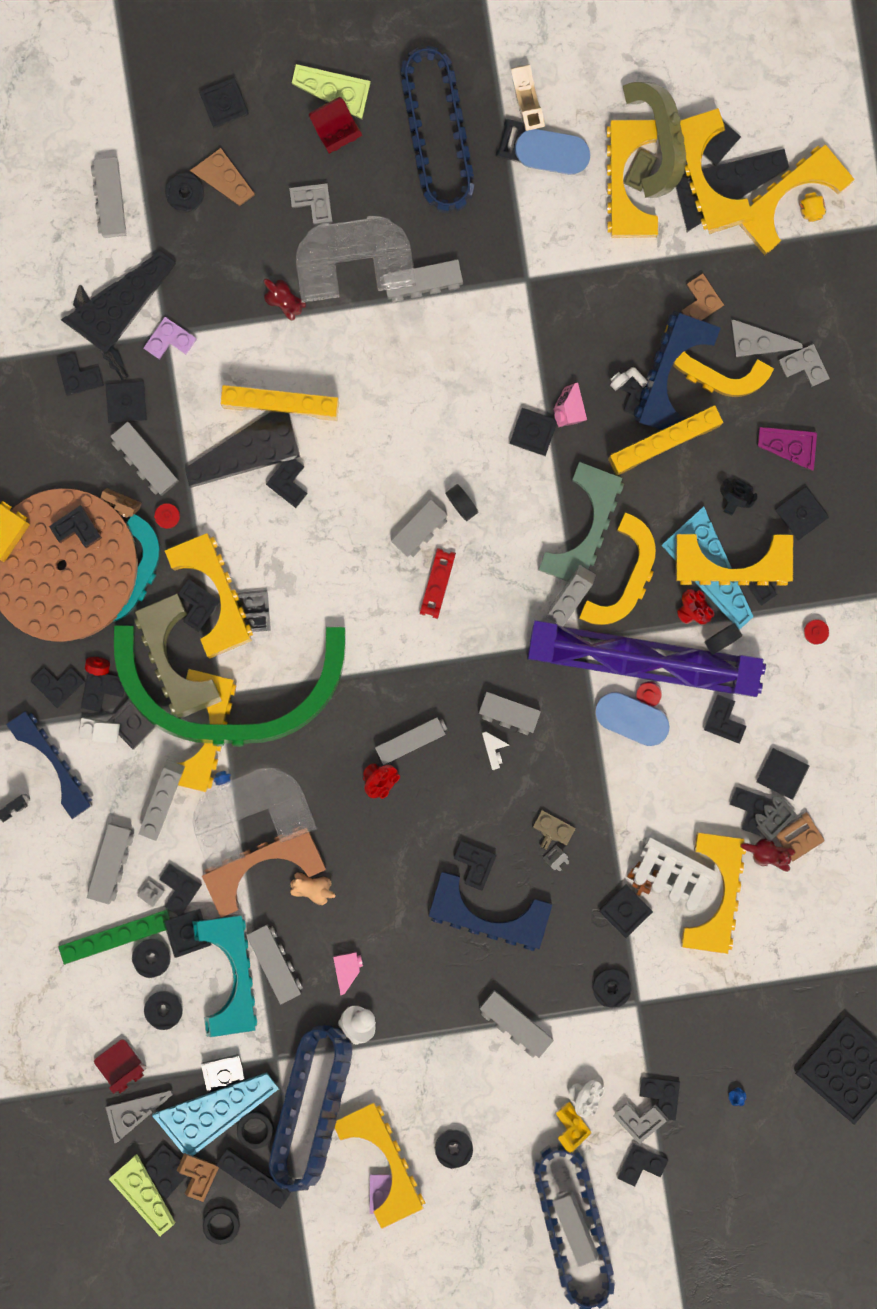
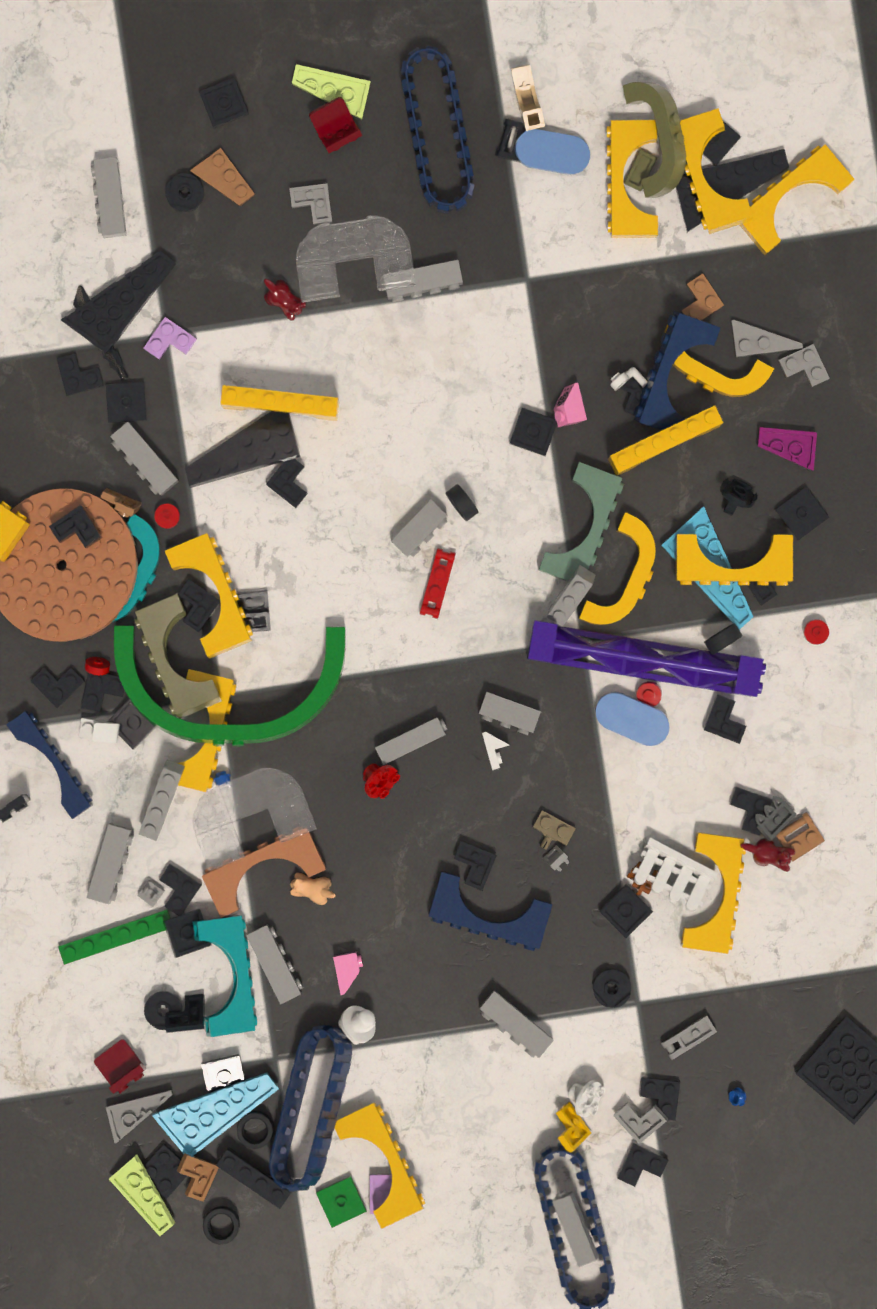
black plate [132,939,171,978] -> none
black plate [435,1129,473,1169] -> none
red plate [677,589,714,625] -> none
black slope [756,748,810,800] -> none
yellow head [800,192,826,222] -> none
none -> black plate [165,994,205,1033]
none -> green plate [316,1176,367,1228]
none -> light grey plate [661,1015,717,1060]

